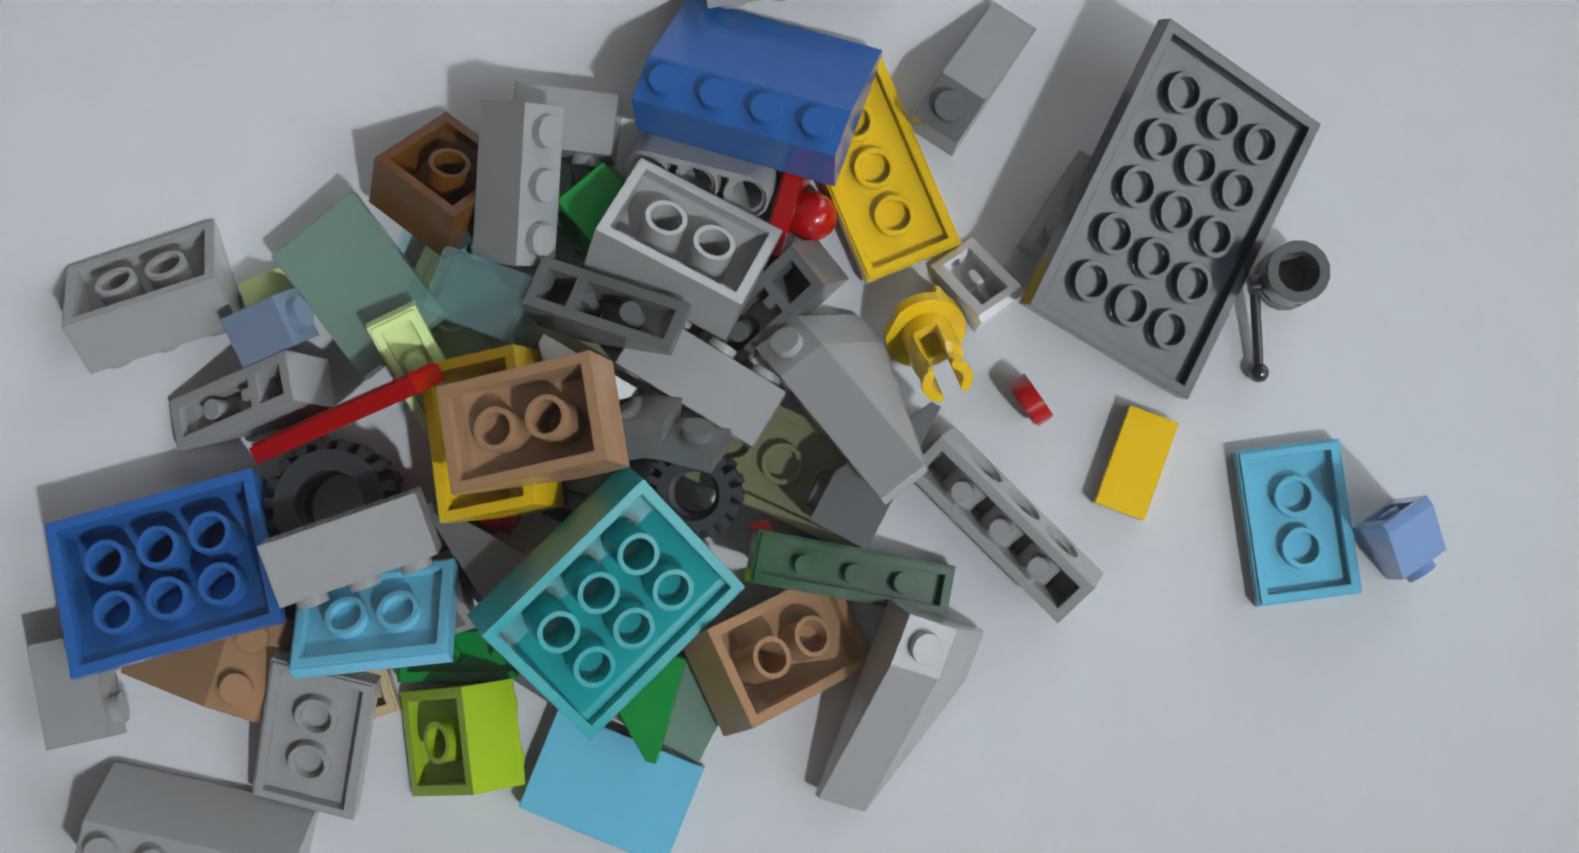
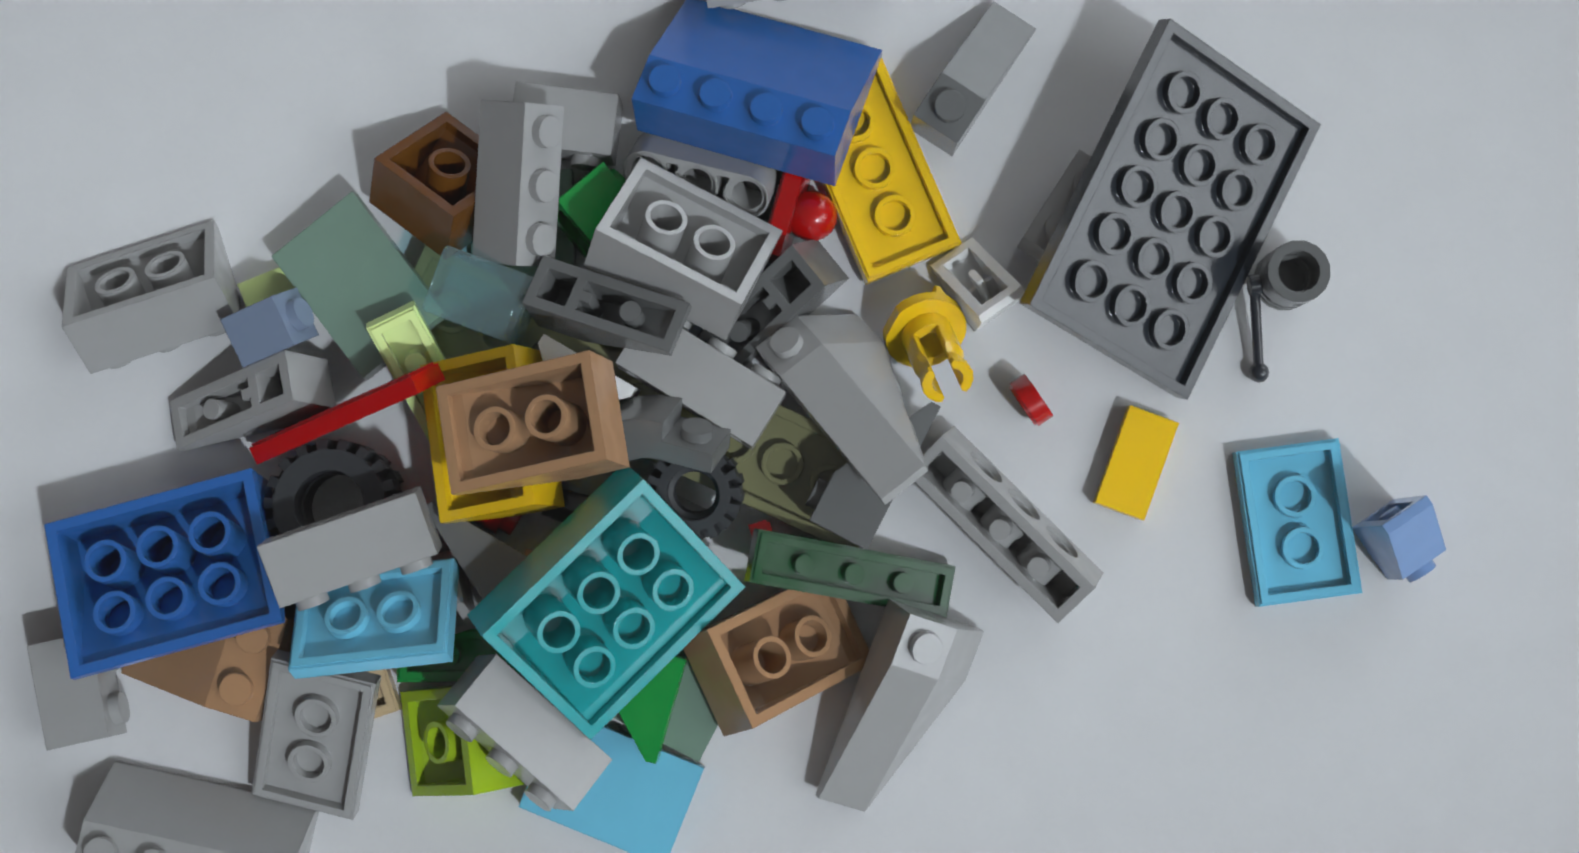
none -> light grey brick [437,654,612,812]

